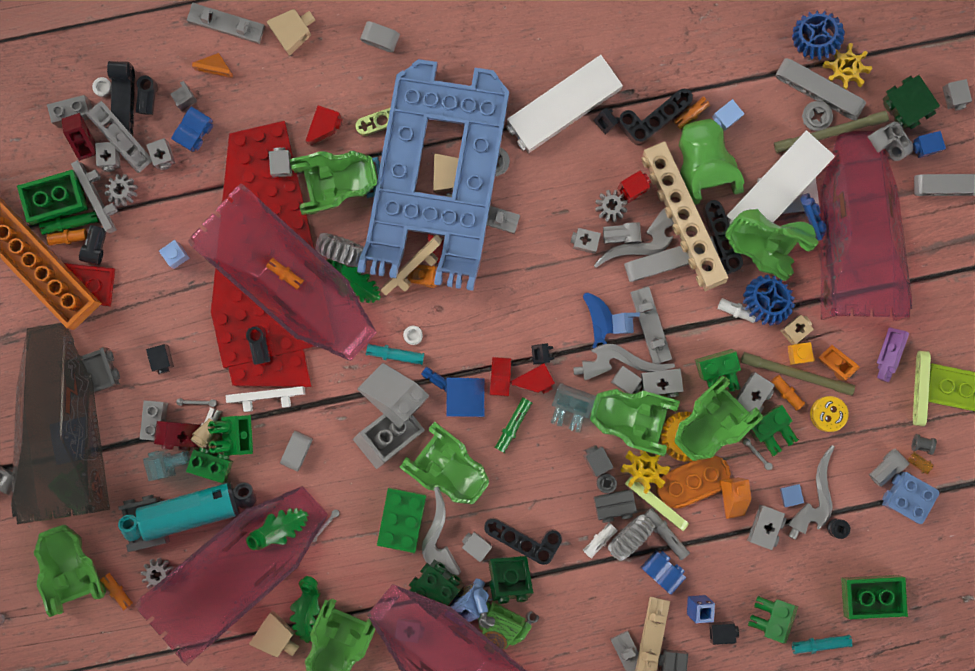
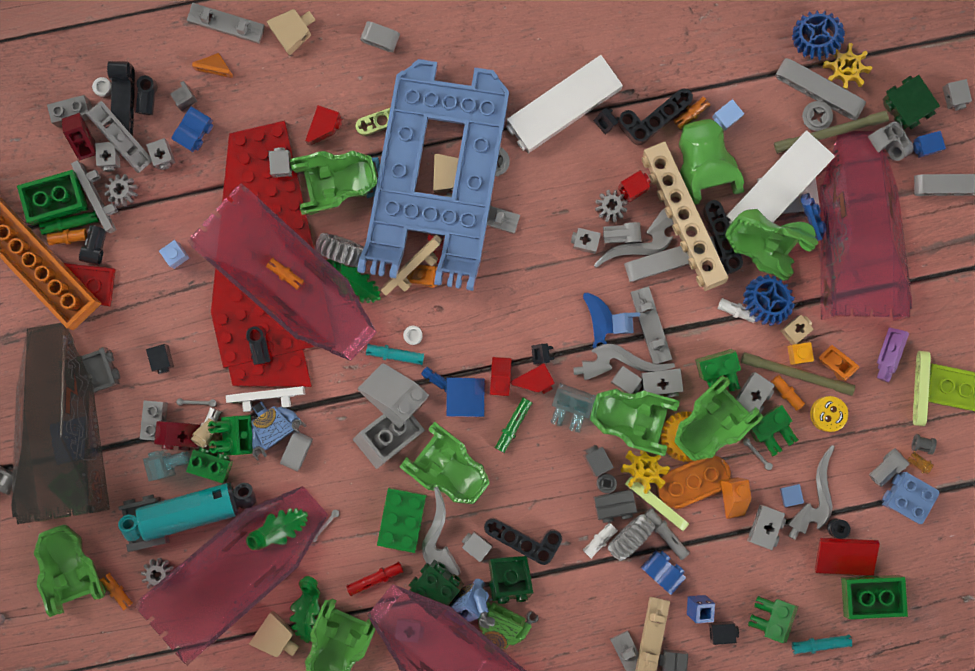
none -> torso [252,402,307,461]
none -> red pin [346,561,404,596]
none -> red tile [815,538,880,576]

